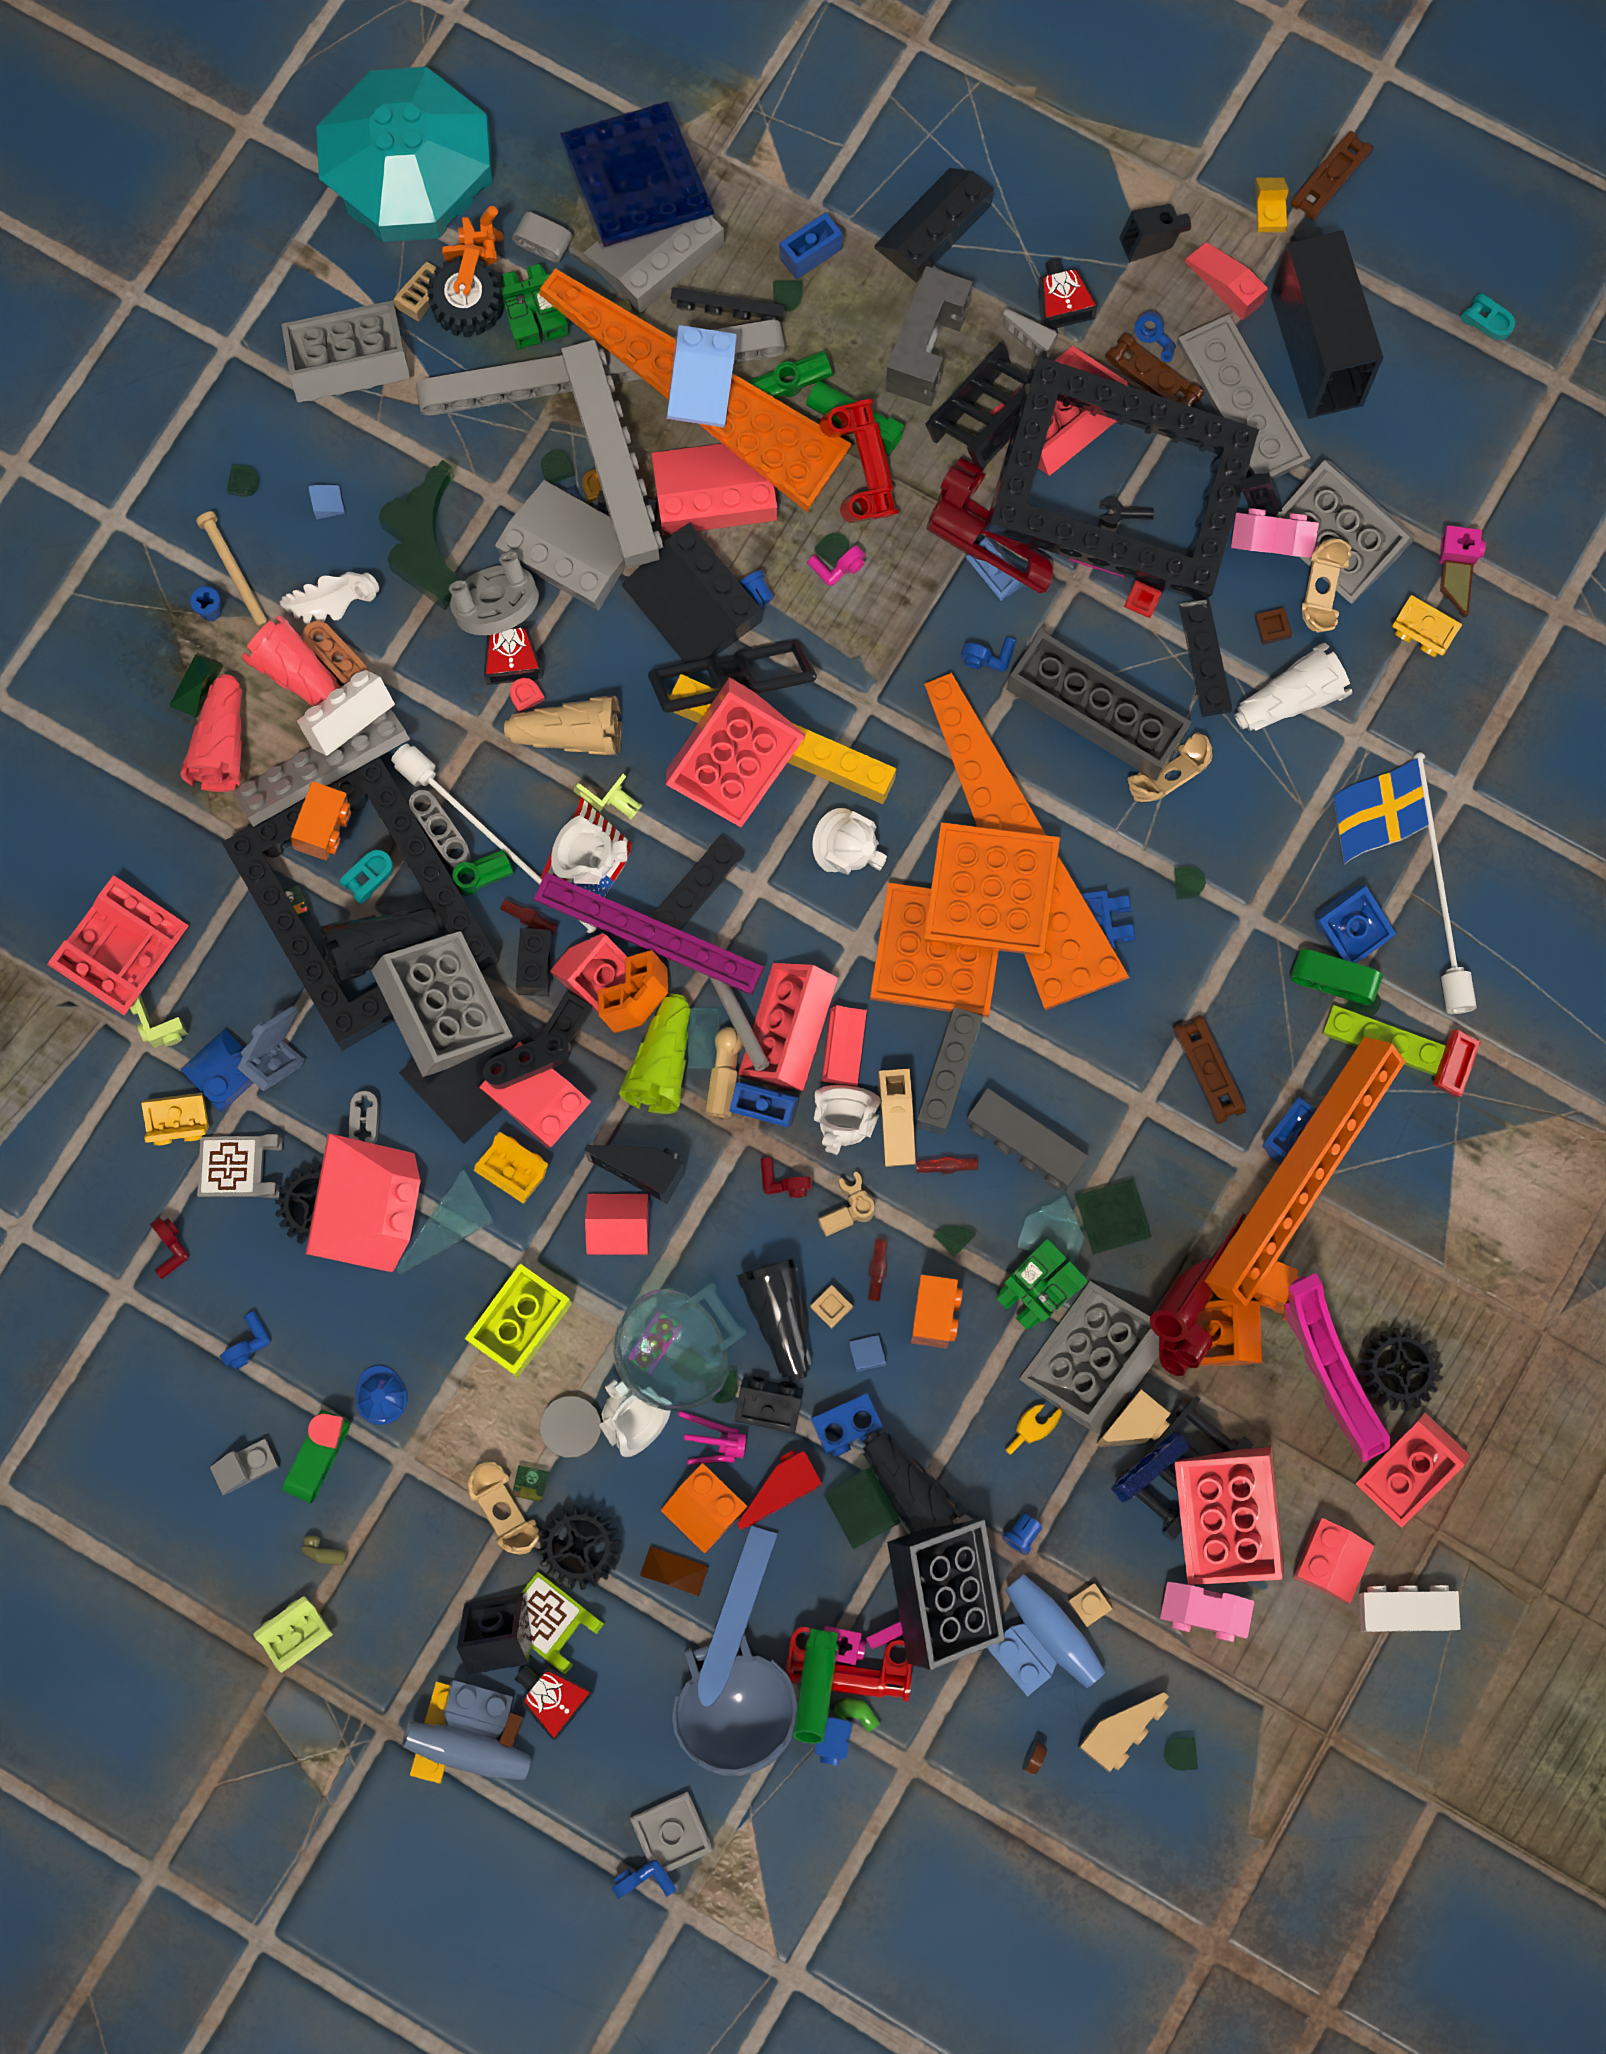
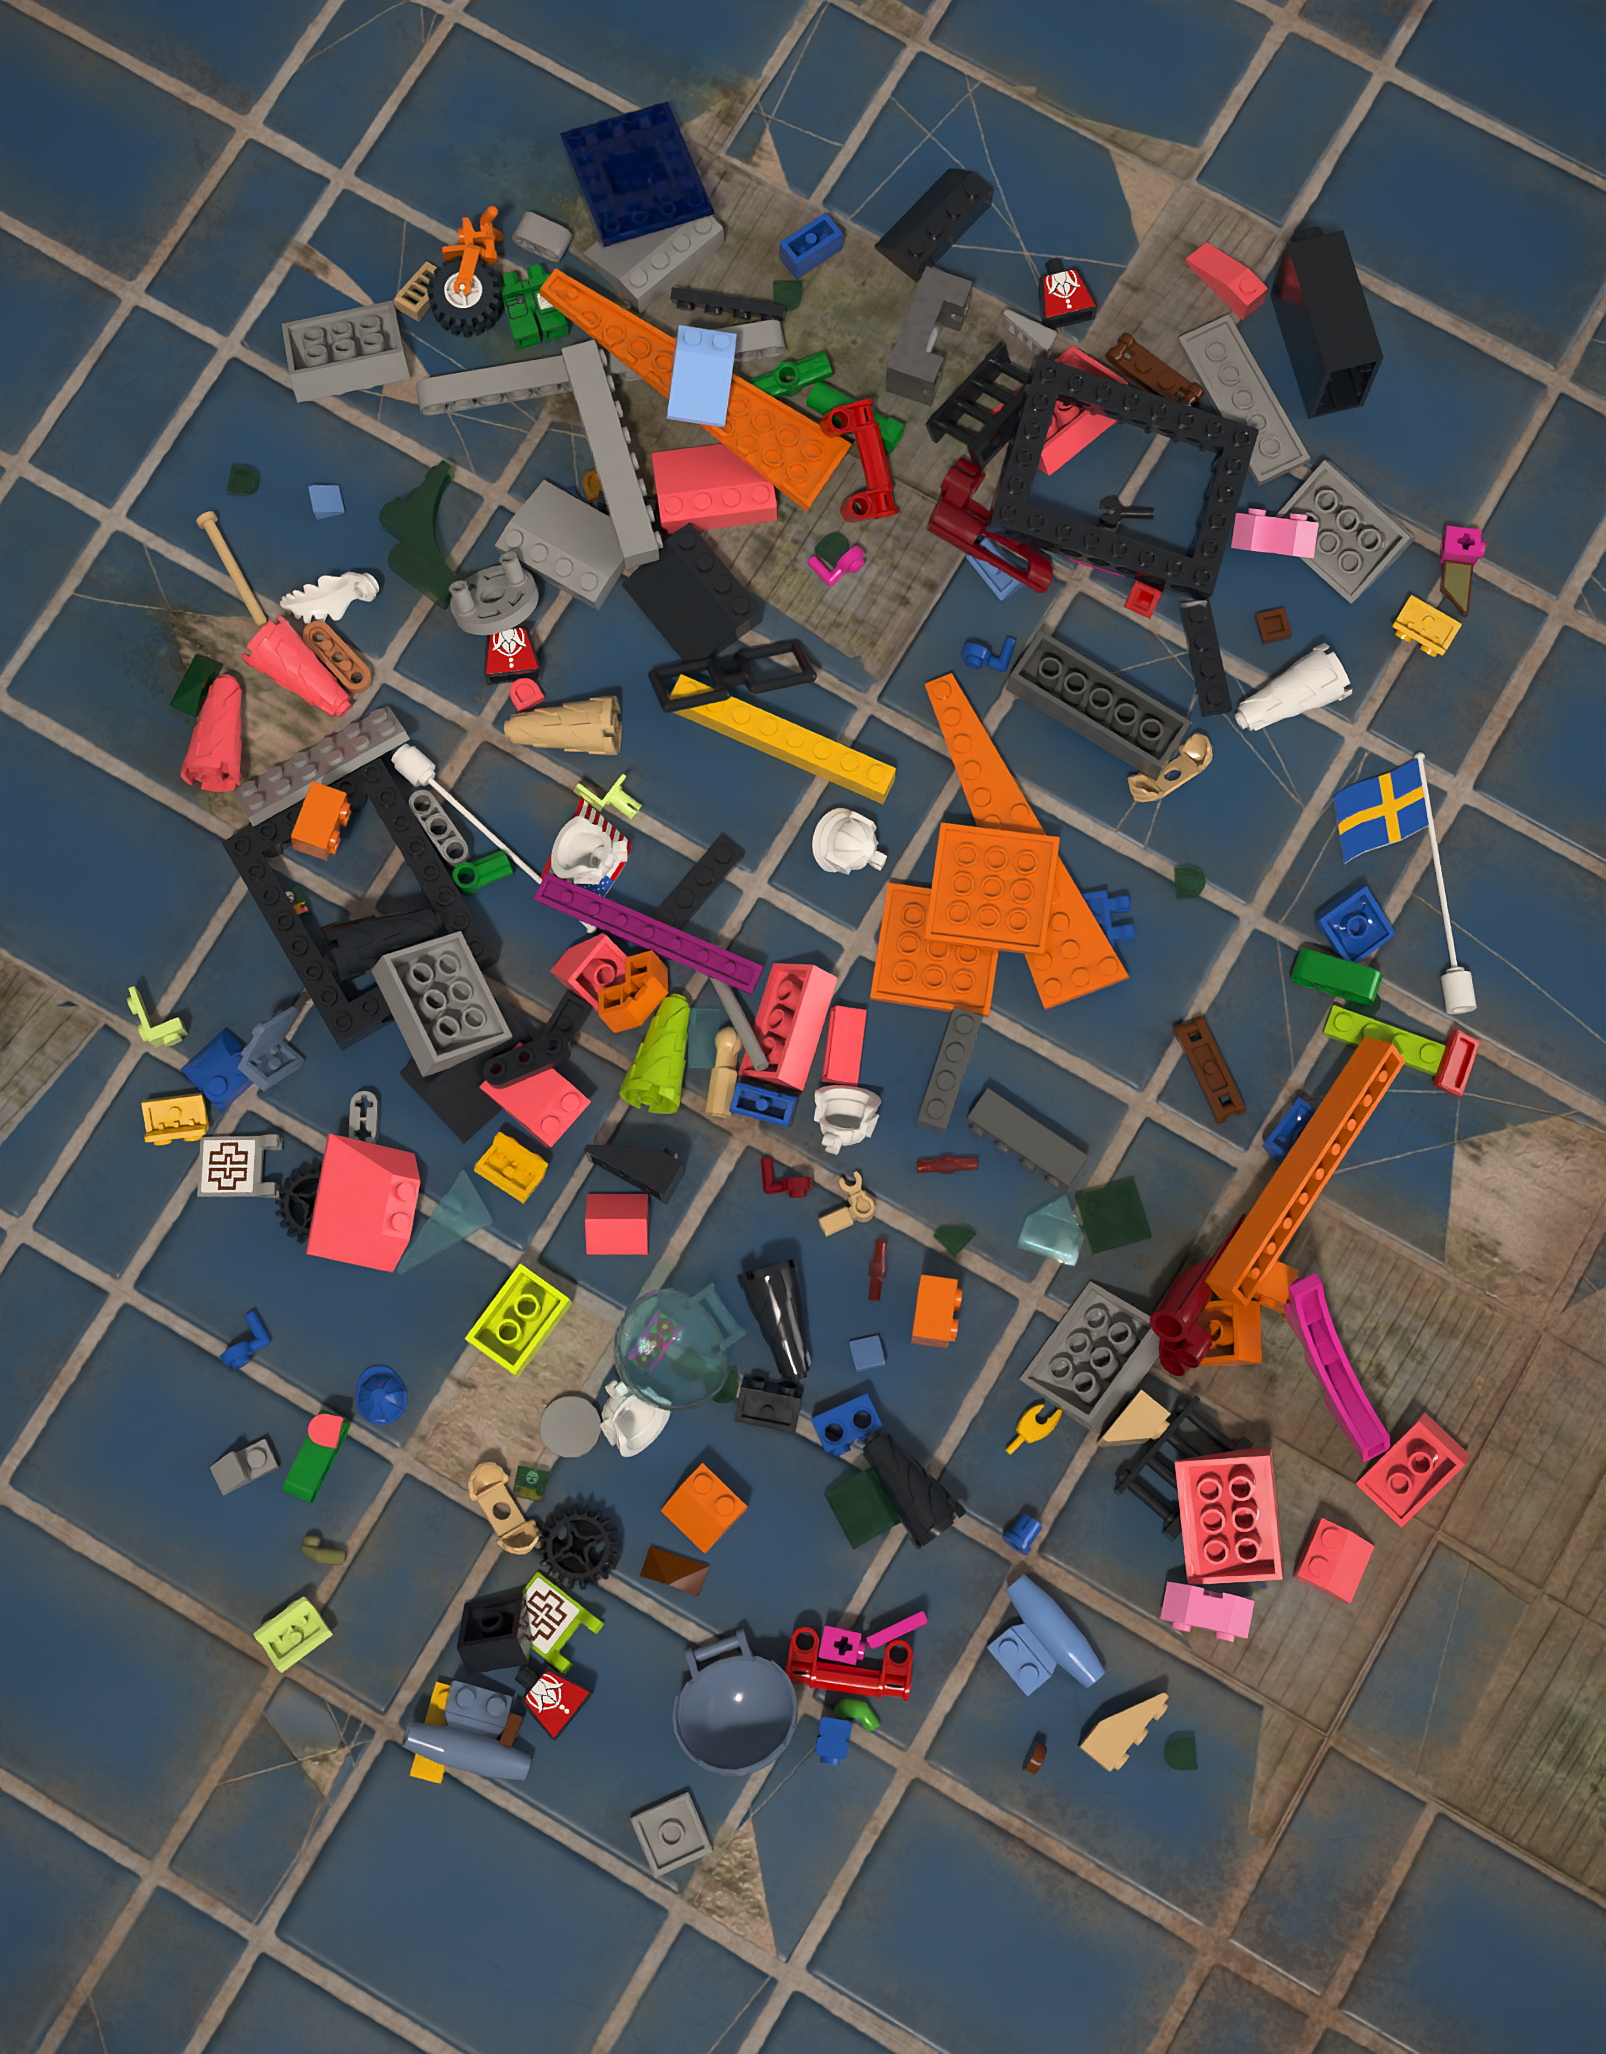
coral slope [47,875,189,1016] -> none
dark red plate [150,1217,189,1279] -> none
blue bush [190,586,222,621] -> none
white brick [297,670,395,756] -> none
teal windscreen [316,67,493,242] -> none
teal plate [339,850,393,904] -> none
clear red bar [500,899,558,936] -> none
black brick [515,928,553,997] -> none
clear green tile [541,451,575,484] -> none
blue plate [611,1860,677,1899] -> none
coral slope [666,677,805,827] -> none
dark pink plant [678,1411,746,1465] -> none
medium blue piece [698,1526,778,1708] -> none
red slope [737,1450,822,1531] -> none
blue bush [739,570,774,607] -> none
green piece [792,1629,838,1744] -> none
tan plate [810,1285,853,1330] -> none
tan slope [877,1069,916,1167] -> none
black slope [887,1519,1005,1670] -> none
green hips [996,1238,1089,1330] -> none
tan plate [1068,1583,1112,1627] -> none
clear blue beam [1111,1432,1190,1503] -> none
black torso [1119,204,1191,263] -> none
blue plate [1135,311,1176,362] -> none
black plate [1240,473,1282,515] -> none
yellow slope [1255,177,1289,232] -> none
reddish brown plate [1290,130,1374,222] -> none
tan piece [1302,538,1351,632] -> none
black gear [1358,1328,1443,1412] -> none
white brick [1359,1585,1460,1632] -> none
teal plate [1460,293,1515,340] -> none

